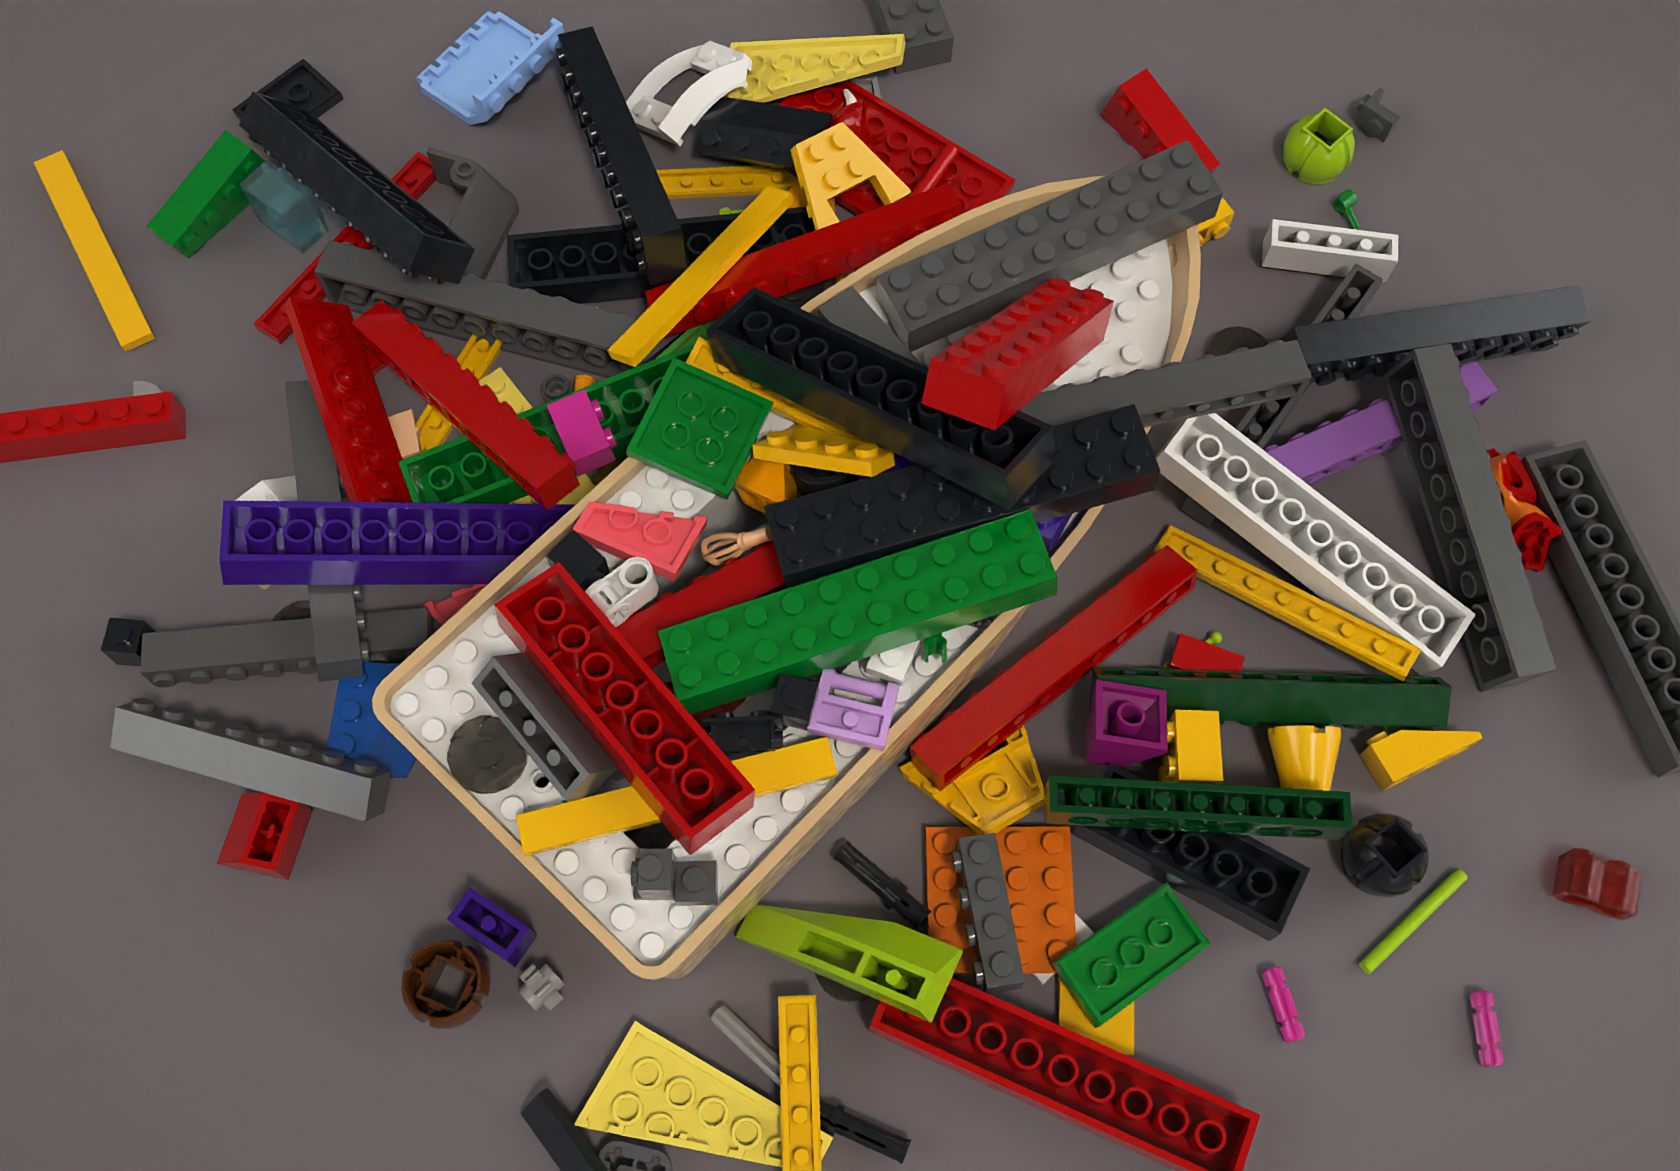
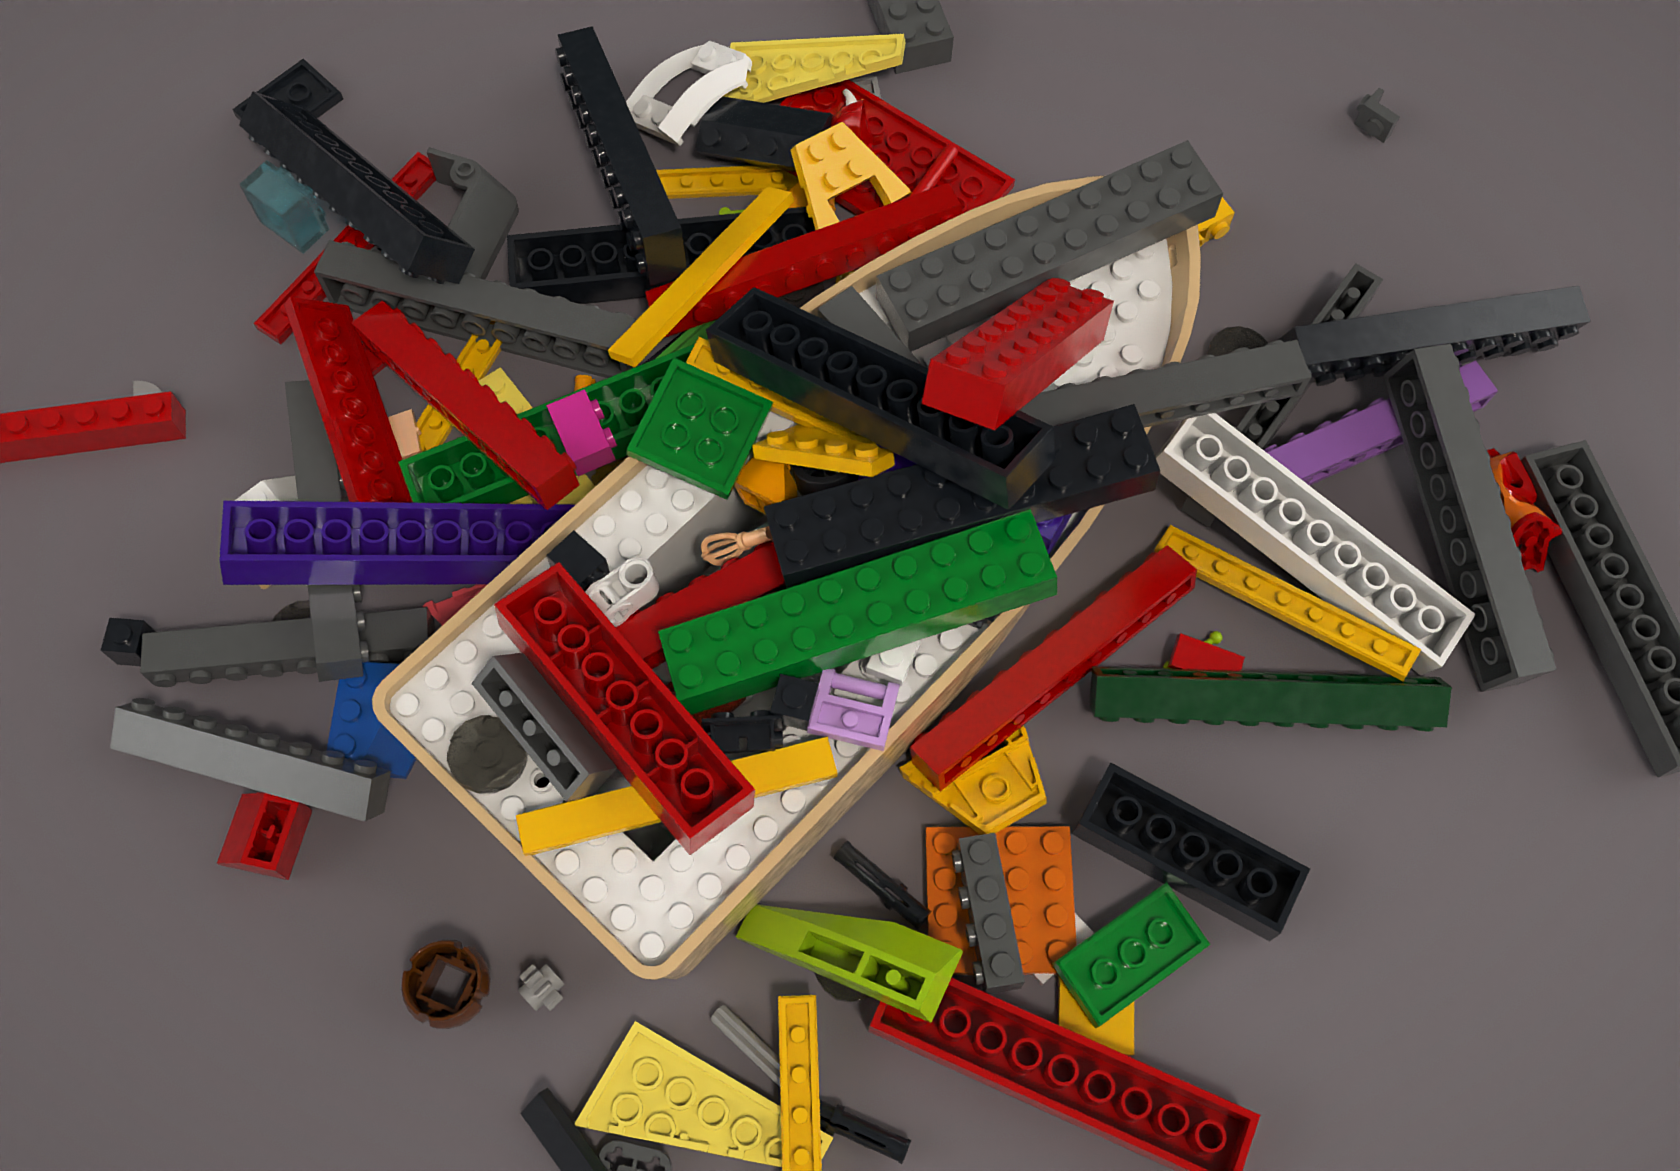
yellow tile [33,150,156,352] -> none
green wedge [146,130,281,259] -> none
light blue hinge [416,11,564,125] -> none
dark purple brick [447,888,537,967] -> none
dark grey plate [540,374,573,403] -> none
coral wing [572,501,708,582] -> none
dark grey brick [631,849,676,900] -> none
dark grey plate [675,860,718,906] -> none
green hand [924,633,947,663] -> none
dark green brick [1044,775,1353,840] -> none
magenta slope [1085,680,1168,768] -> none
red wedge [1100,68,1220,174] -> none
yellow brick [1158,710,1223,785] -> none
white brick [1262,219,1398,282] -> none
dark pink axle [1262,967,1305,1043] -> none
yellow cone [1268,725,1342,791] -> none
lime piece [1283,108,1355,185] -> none
green hand [1333,189,1361,230] -> none
black piece [1341,814,1429,897] -> none
lime bar [1359,868,1468,975] -> none
yellow slope [1360,730,1483,792] -> none
dark pink axle [1470,990,1504,1067] -> none
clear red brick [1552,848,1642,920] -> none

